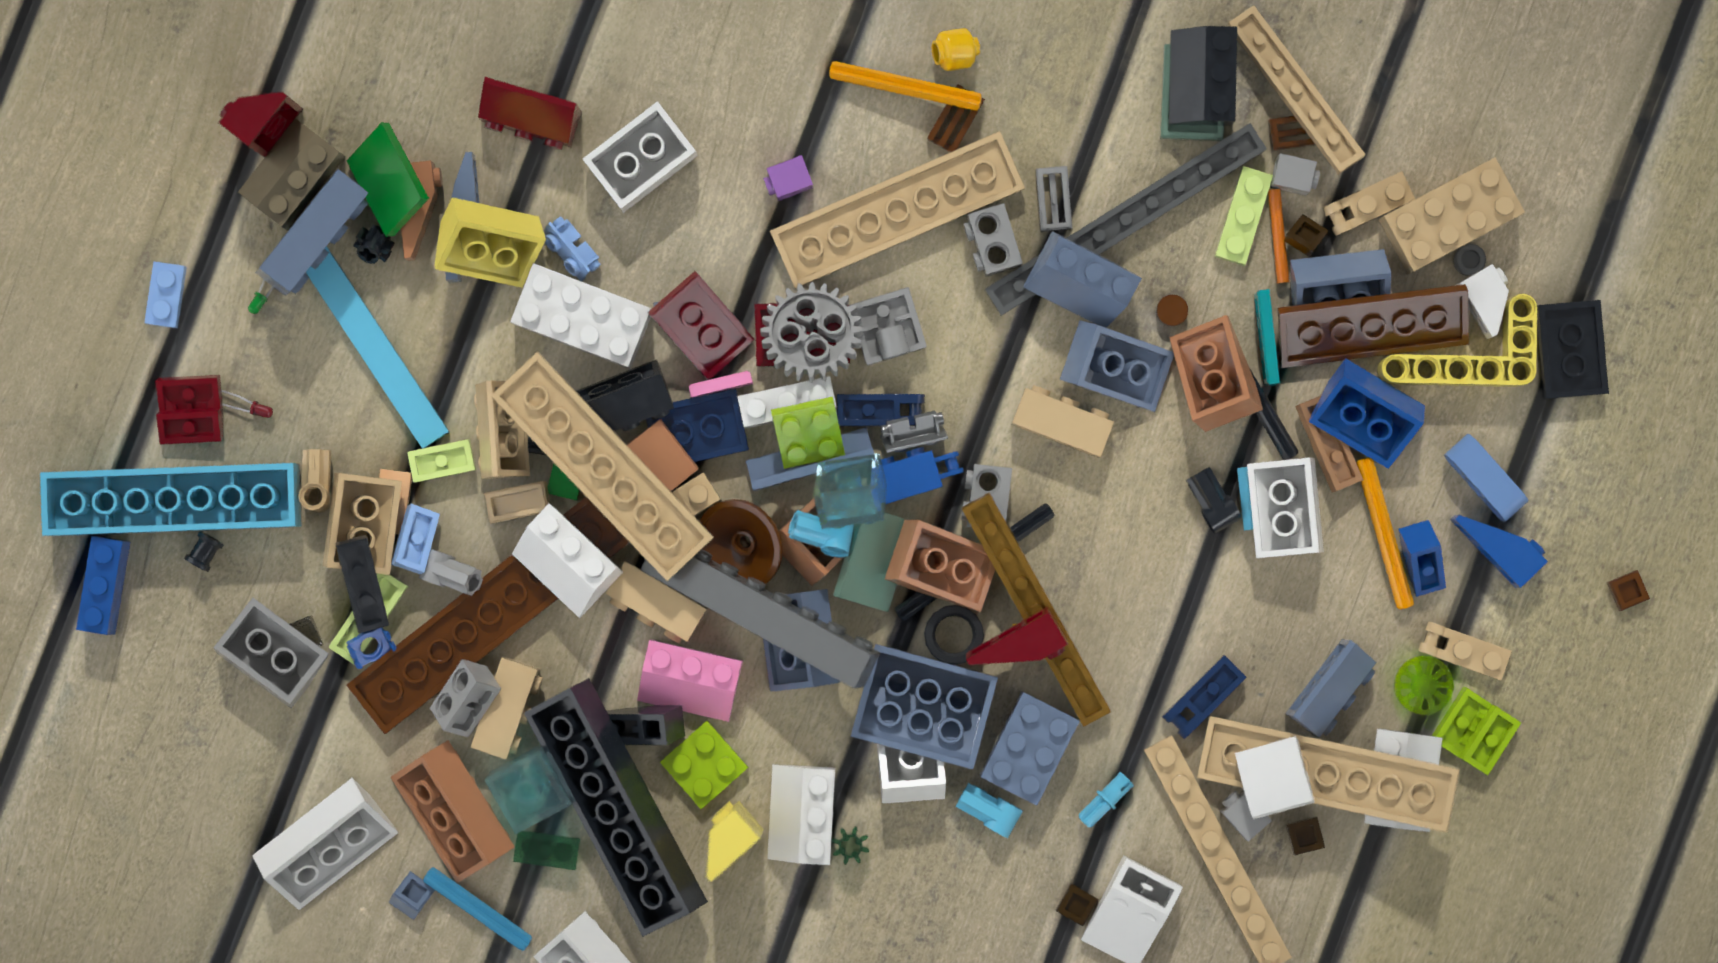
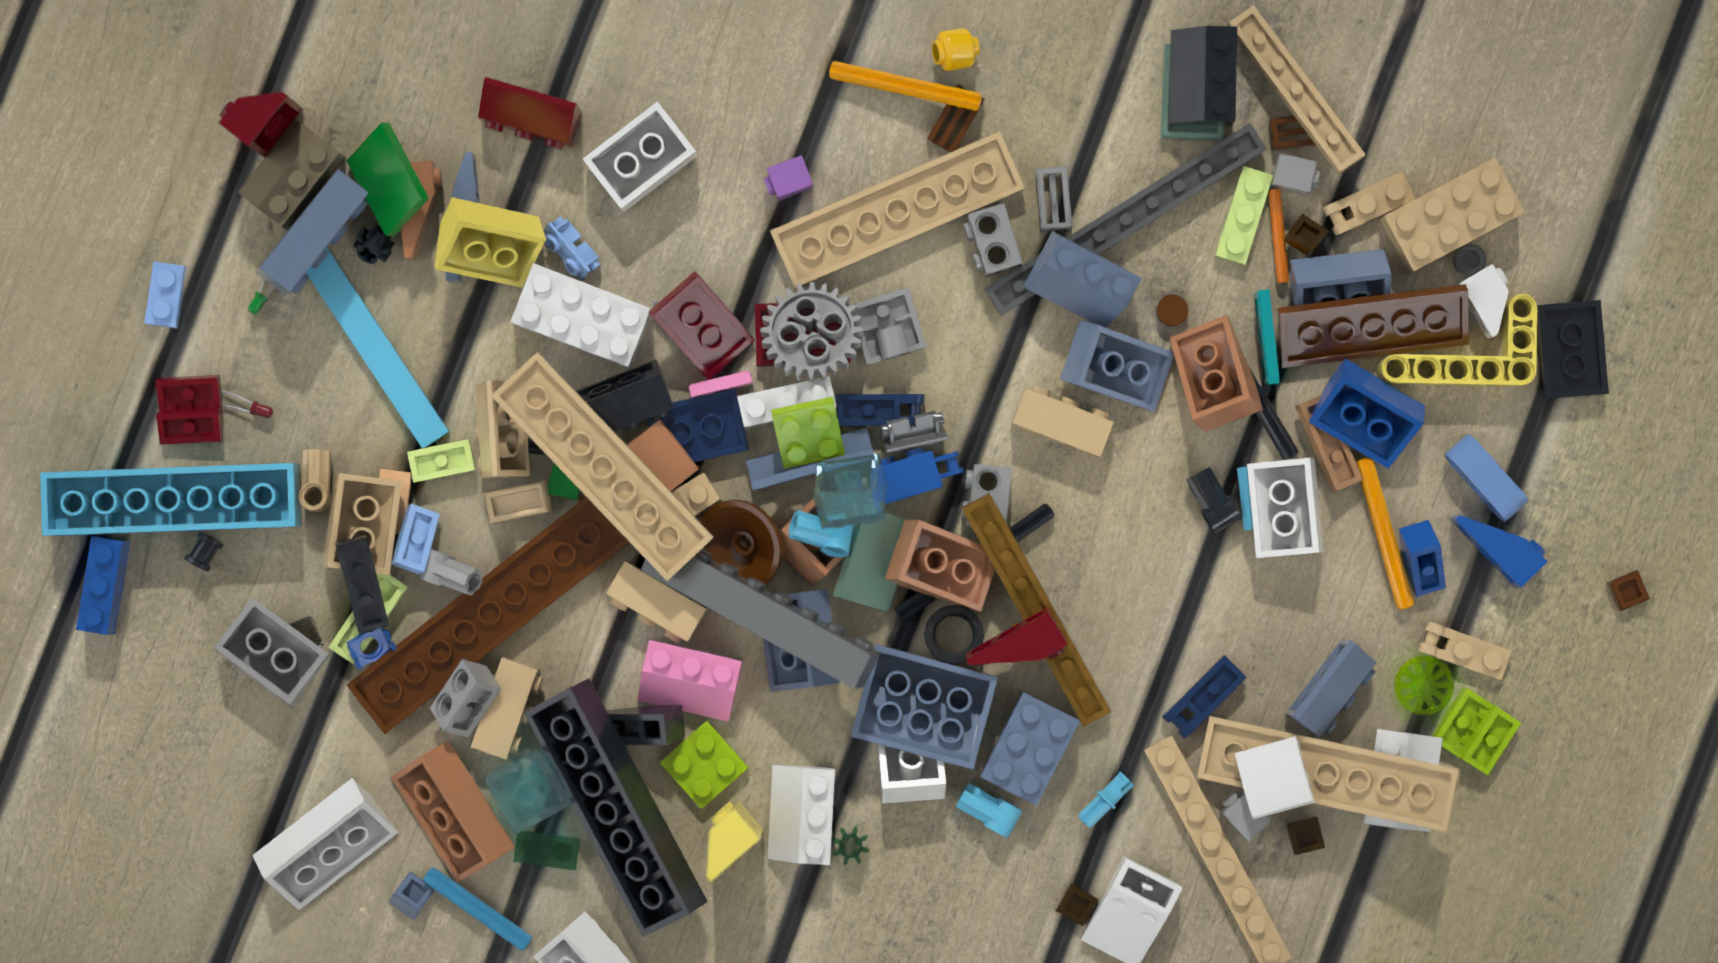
white slope [512,504,623,618] -> none

